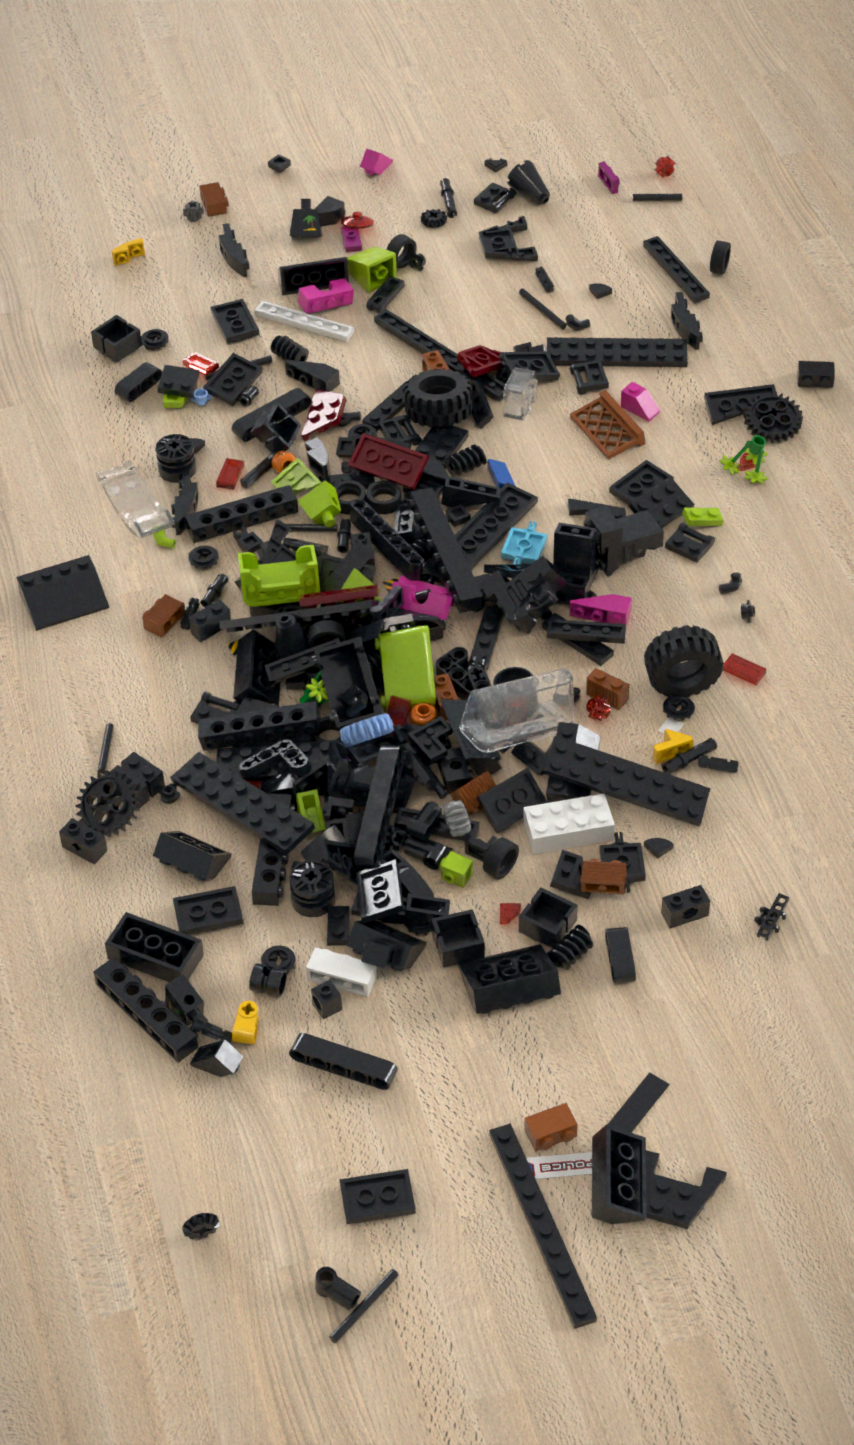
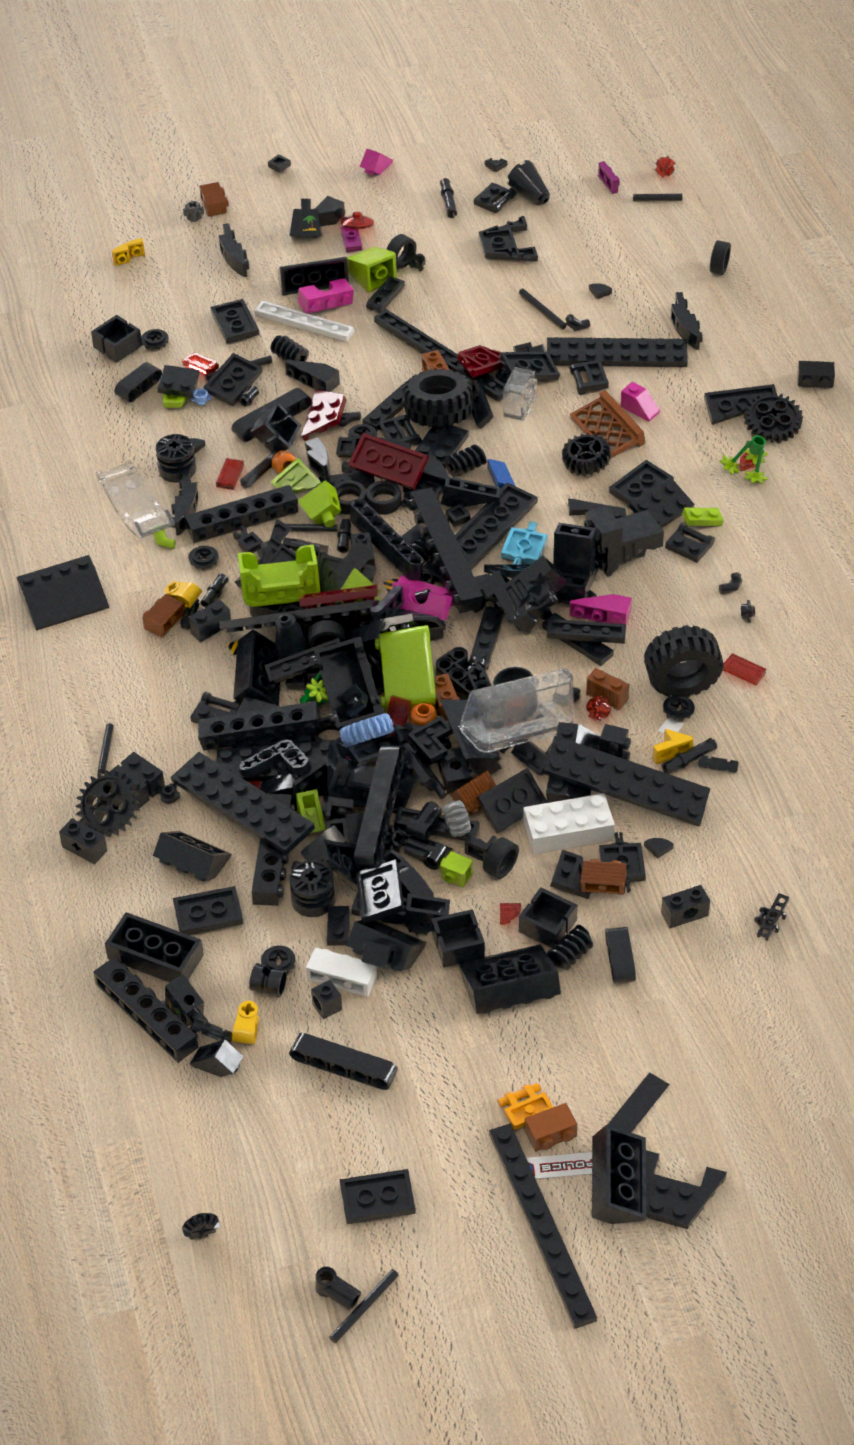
black plate [394,503,415,540] -> none
black gear [421,209,447,228] -> none
black axle [535,267,554,293] -> none
black plate [643,236,710,303] -> none
none -> yellow piece [165,581,202,608]
none -> light orange plate [497,1083,554,1131]
none -> black gear [562,432,611,477]
none -> black brick [599,724,631,760]

